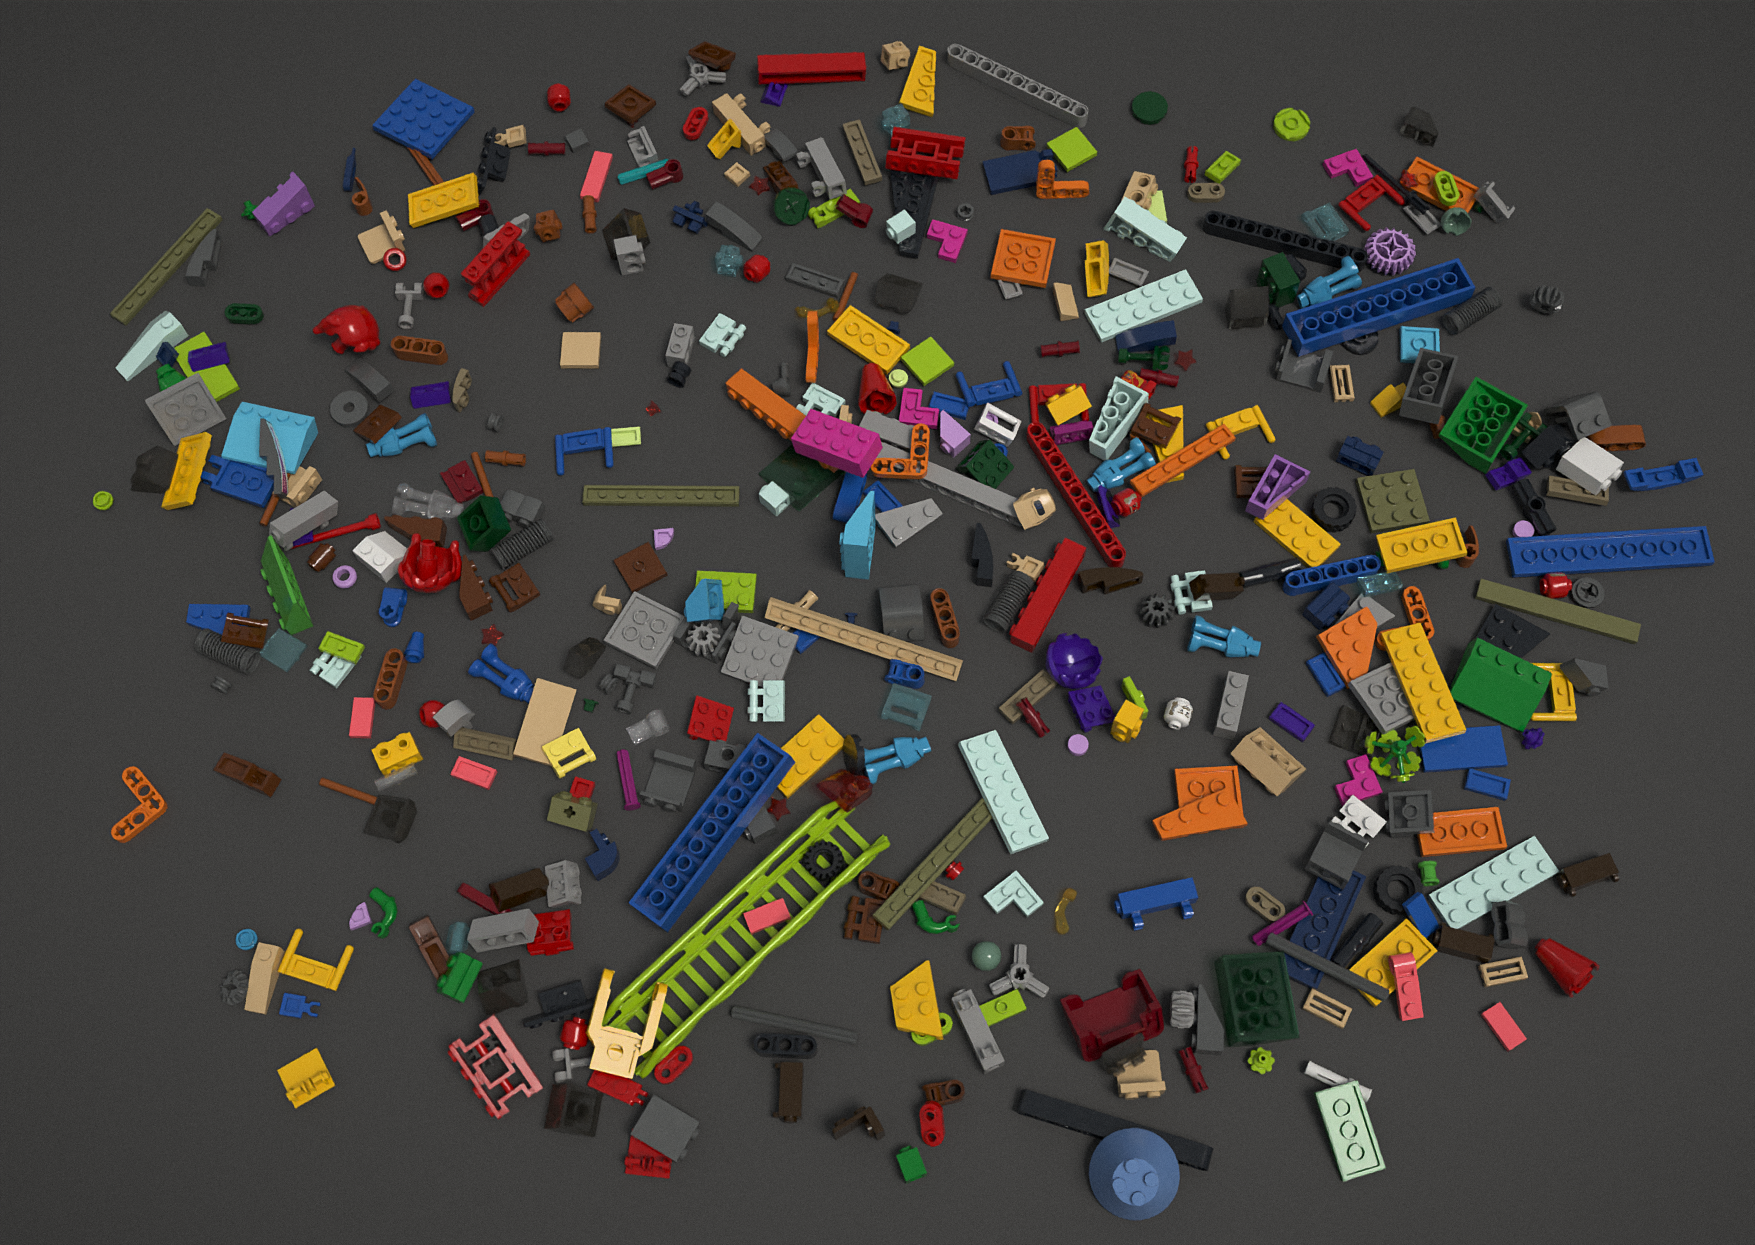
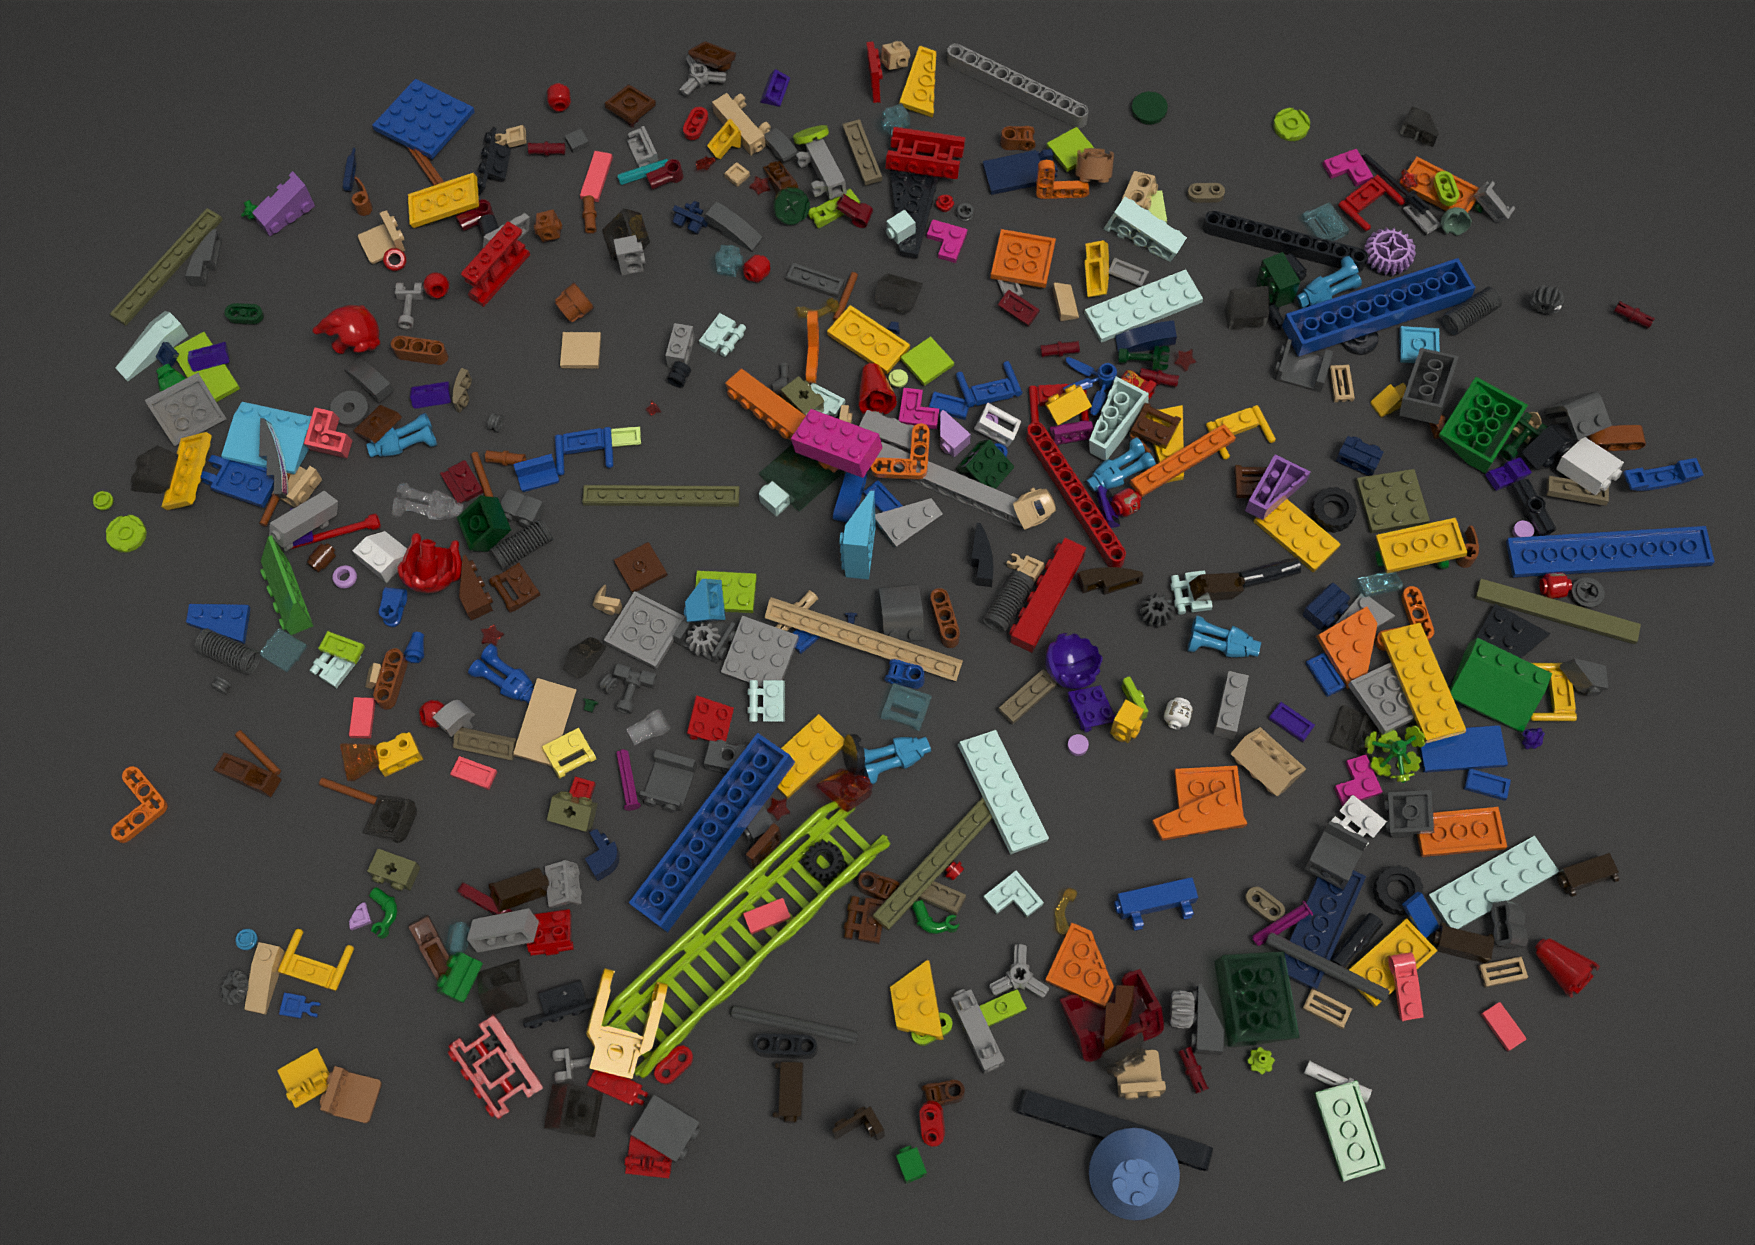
reddish brown plate [221,612,269,649] -> none
clear pin [374,762,418,792] -> none
reddish brown slope [384,515,447,548] -> none
red head [560,1016,588,1050] -> none
lavender tile [654,528,674,550] -> none
dark grey tile [722,602,739,630] -> none
red brick [757,52,866,84] -> none
sand green piece [971,941,1001,971] -> none
dark red pin [1016,697,1050,738] -> none
red pin [1184,146,1199,183] -> none
lime plate [1205,151,1241,184] -> none
blue beam [1282,555,1381,596] -> none
bright green bush [1418,861,1440,887] -> none
none -> lime tile [106,515,147,553]
none -> dark orange bar [235,730,281,776]
none -> coral brick [304,407,353,458]
none -> medium nougat bracket [320,1066,382,1124]
none -> clear orange wing [340,743,380,781]
none -> tan tile [365,663,381,689]
none -> olive brick [367,849,420,891]
none -> blue panel [514,454,559,492]
none -> clear red piece [695,156,716,171]
none -> reddish brown plate [746,823,782,869]
none -> olive brick [781,376,824,415]
none -> lime tile [793,125,829,144]
none -> red wing [866,41,883,103]
none -> red plate [936,195,954,212]
none -> dark red plate [998,289,1040,326]
none -> orange plate [1045,923,1114,1008]
none -> blue plant [1063,357,1117,416]
none -> medium nougat brick [1075,148,1114,183]
none -> reddish brown slope [1104,985,1134,1052]
none -> dark red pin [1614,301,1655,329]

